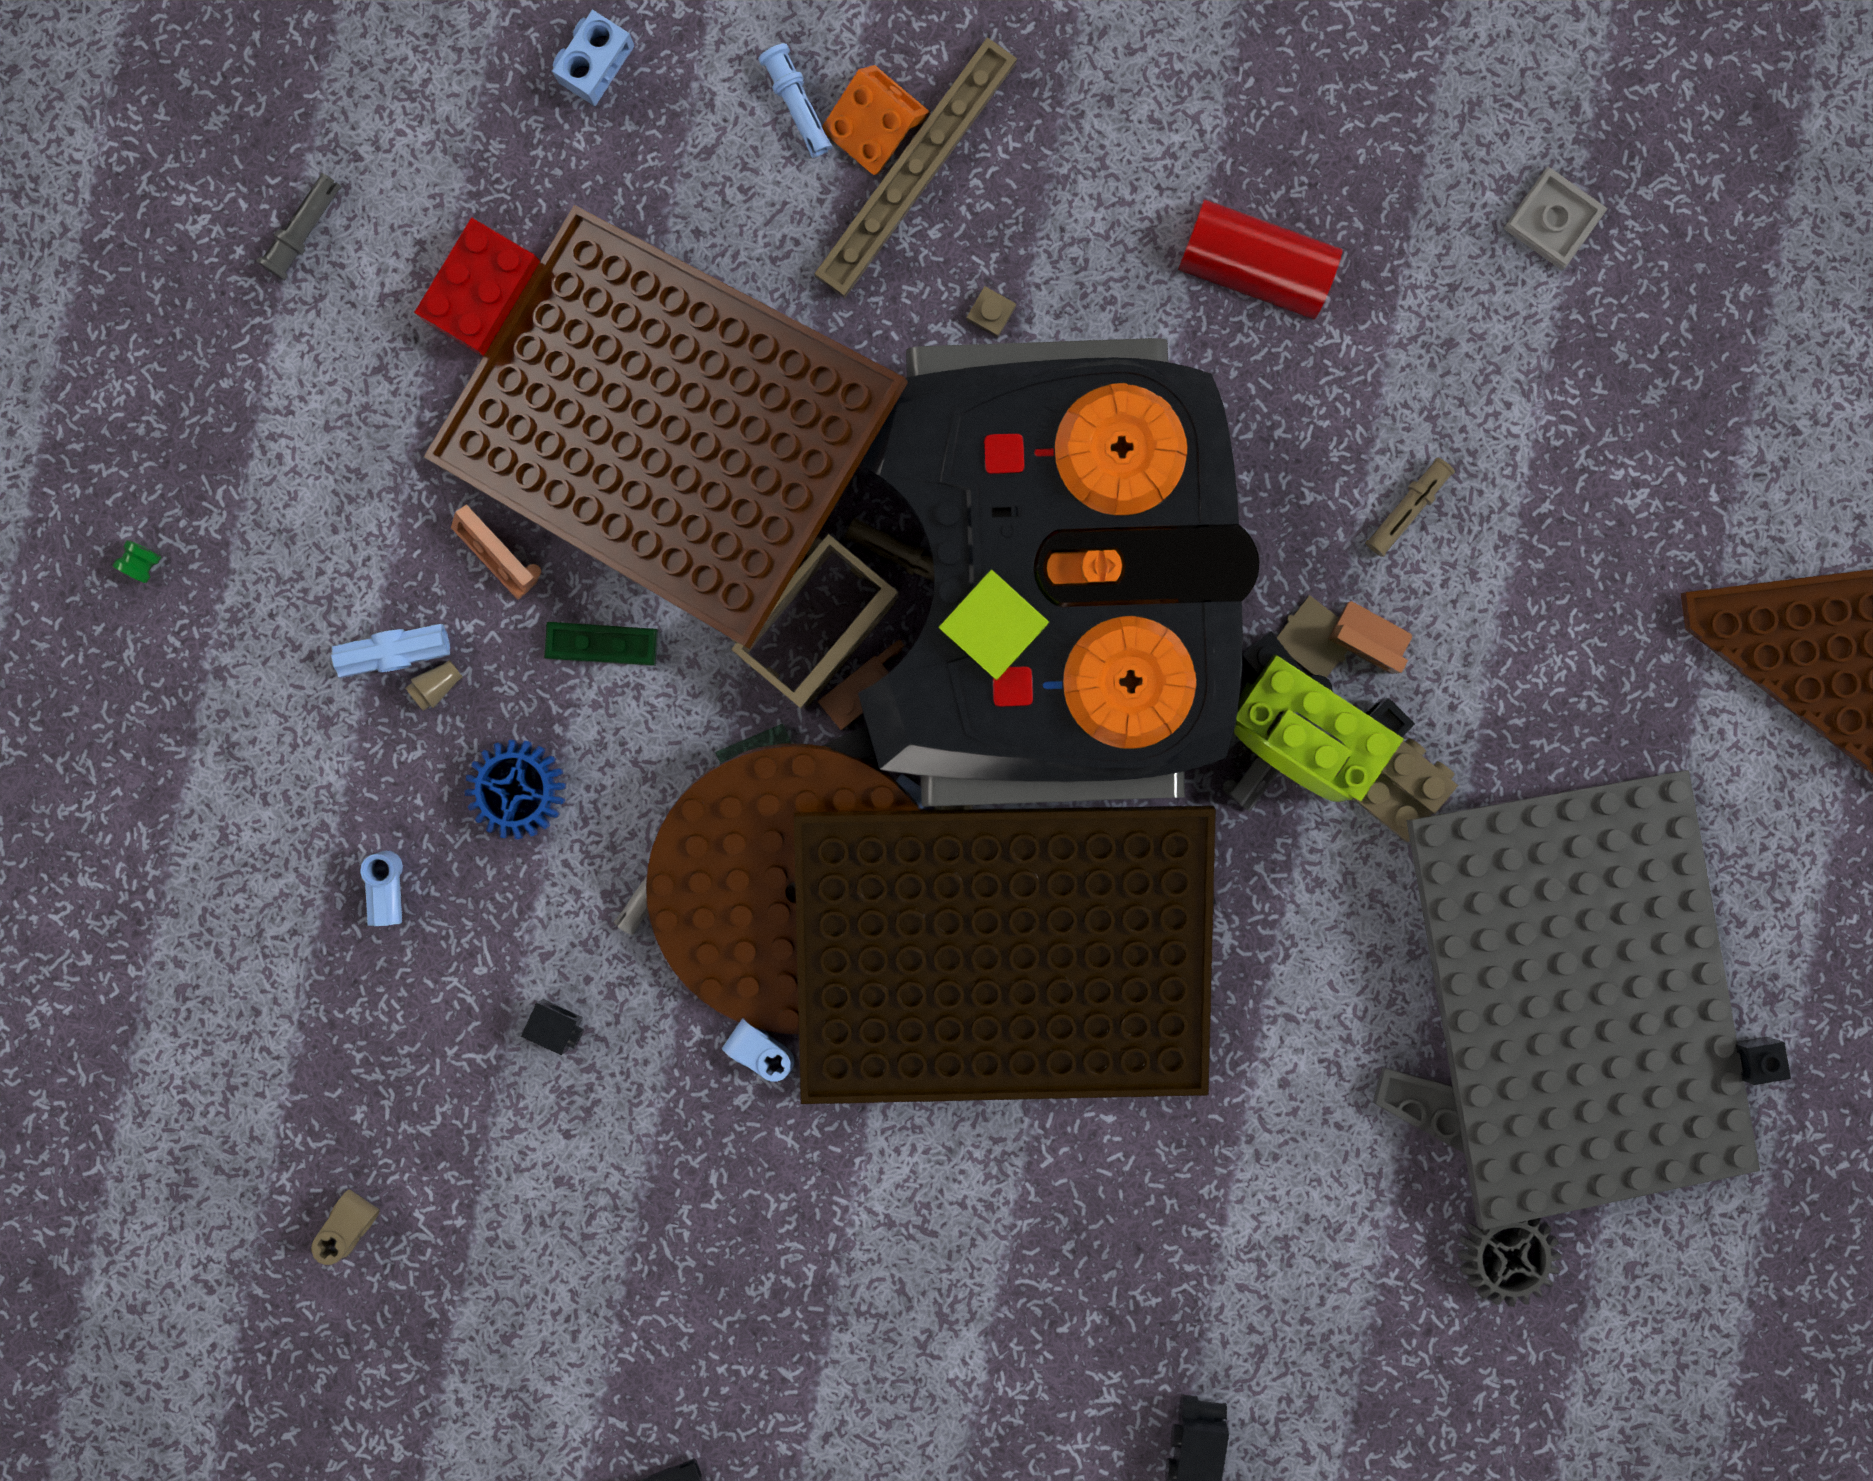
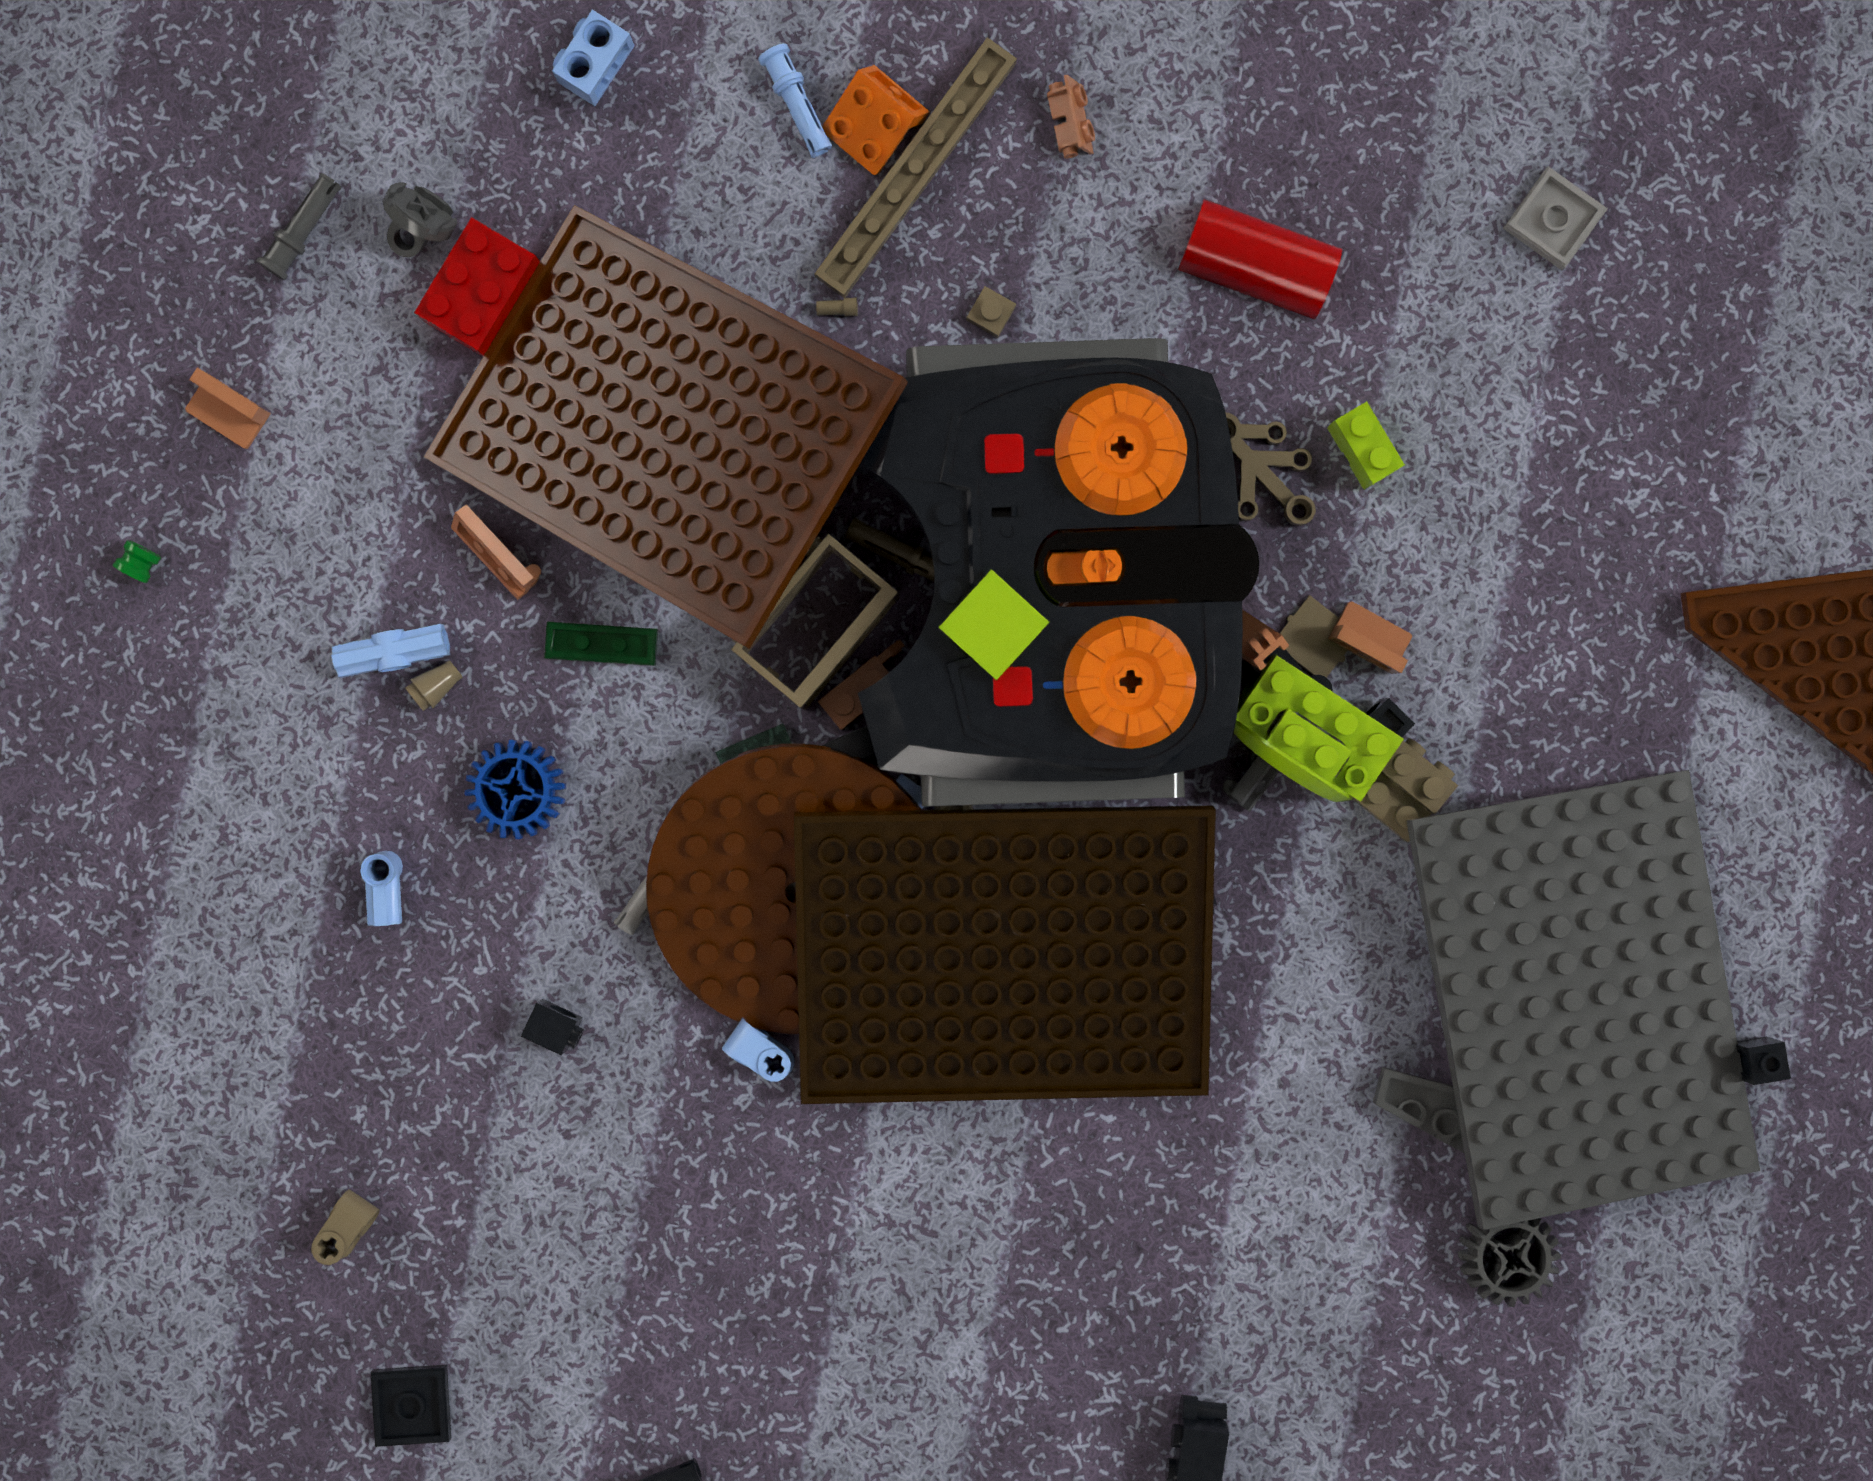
dark tan pin [1365,458,1455,557] -> none
none -> nougat panel [185,368,271,449]
none -> black tile [371,1364,452,1447]
none -> dark grey tile [382,182,457,257]
none -> dark tan piece [816,297,858,317]
none -> nougat hinge [1047,75,1095,159]
none -> dark tan plant [1225,412,1316,526]
none -> nougat hinge [1242,609,1289,670]
none -> lime brick [1327,401,1405,490]

